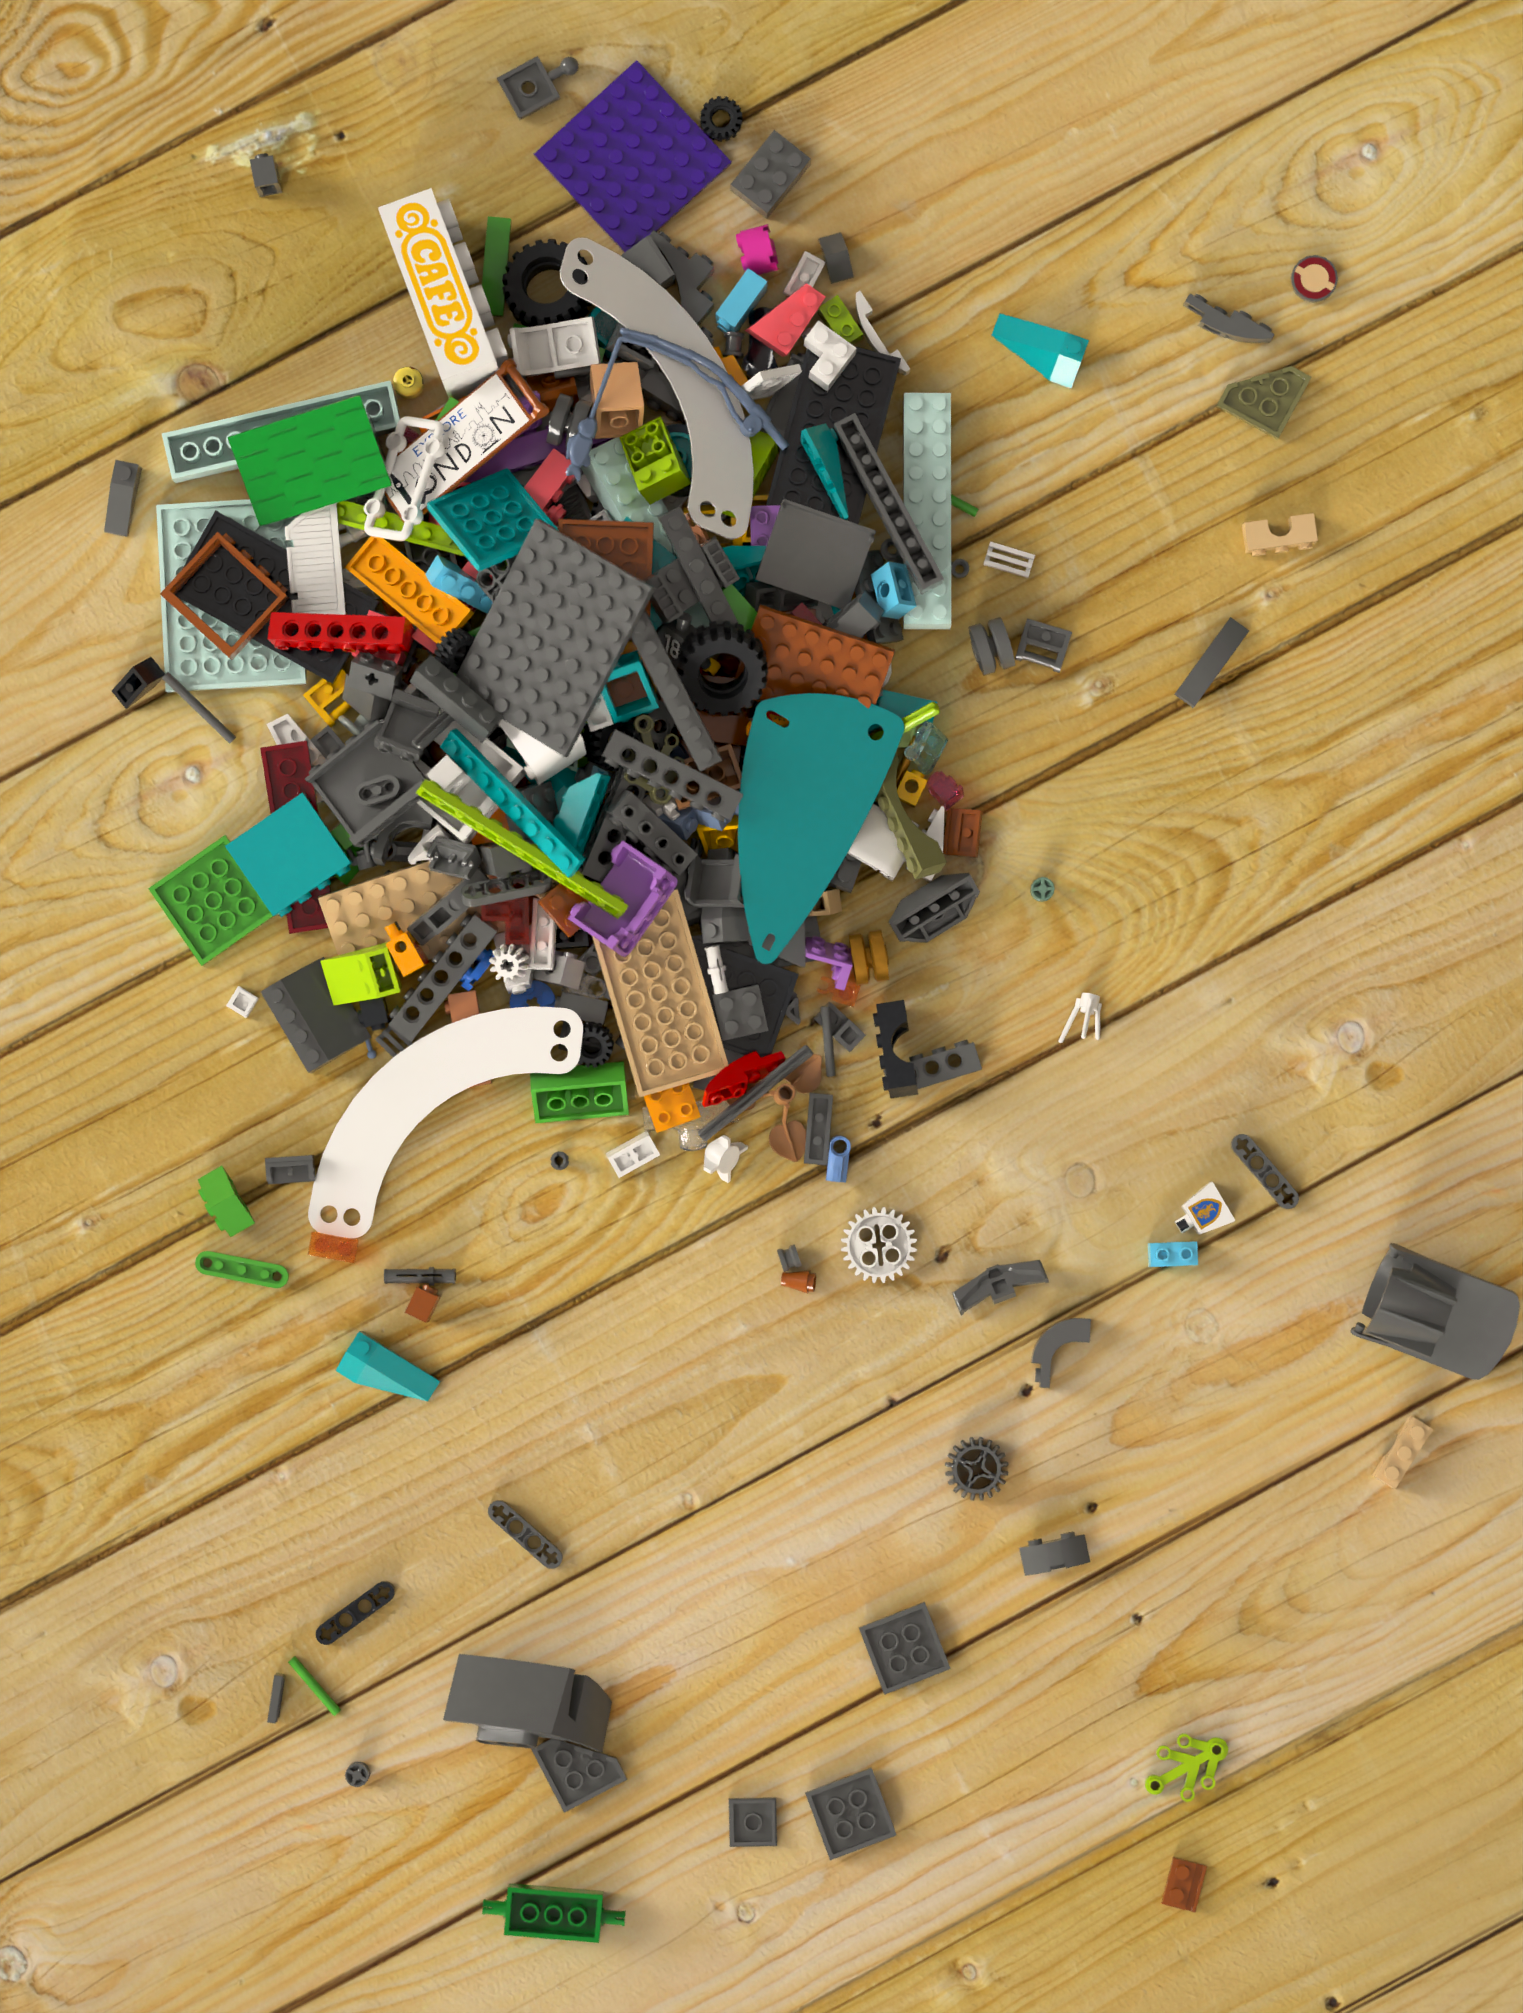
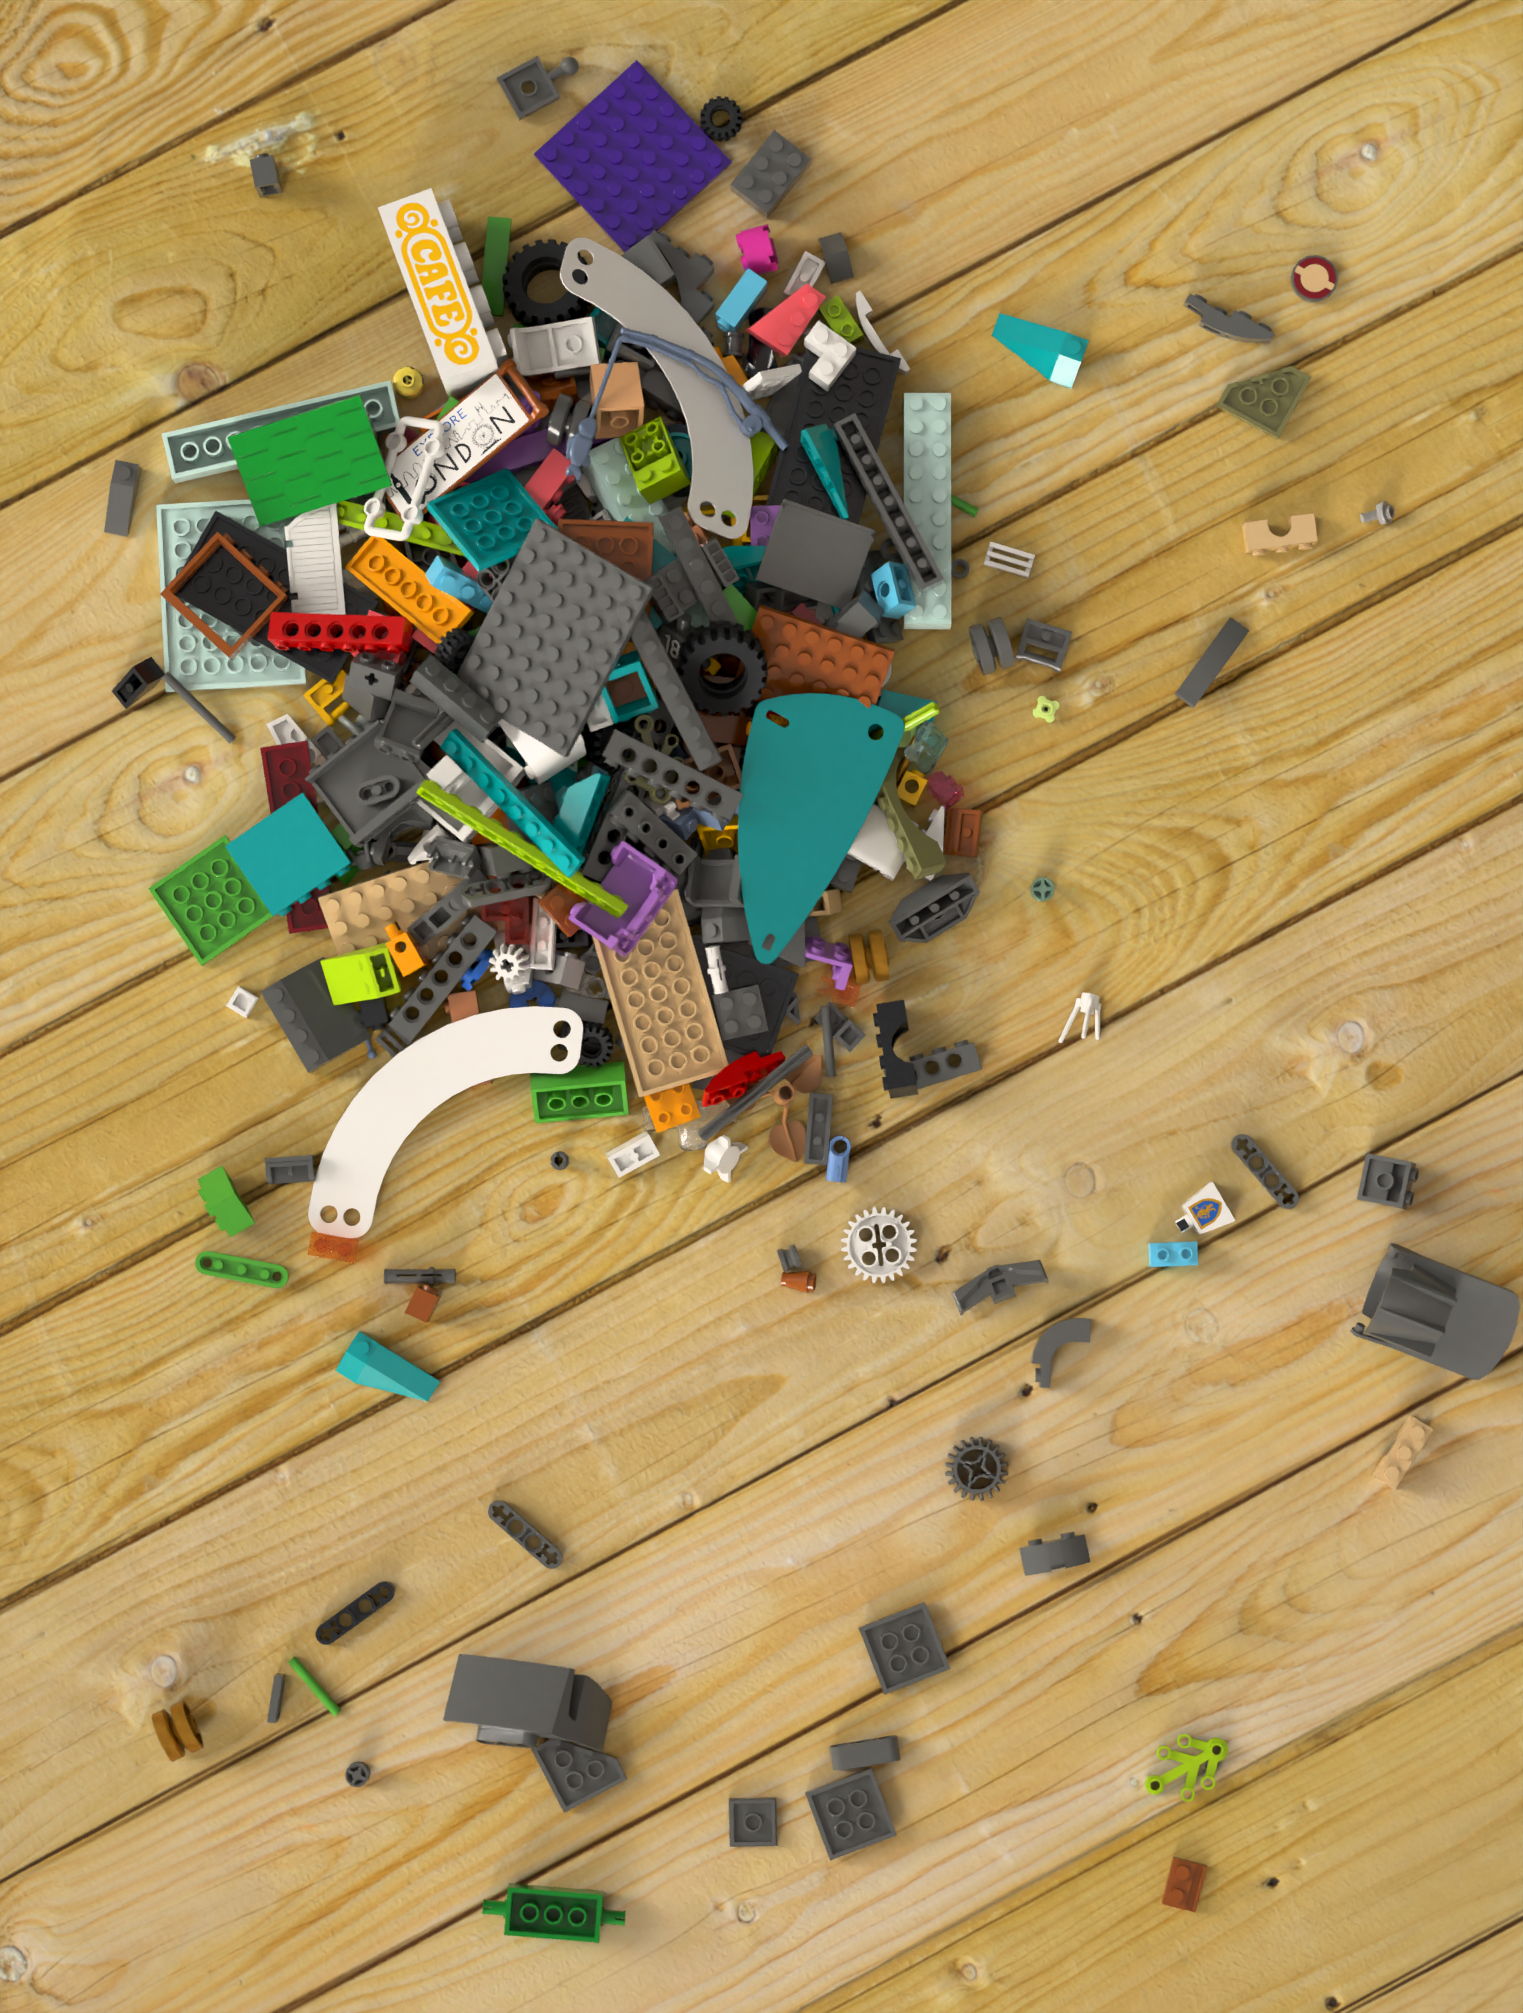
none -> pearl gold wheel [151,1700,204,1762]
none -> dark grey beam [829,1735,901,1771]
none -> yellowish green plate [1032,696,1059,723]
none -> dark grey plate [1357,1153,1419,1210]
none -> light grey plate [1360,501,1395,524]

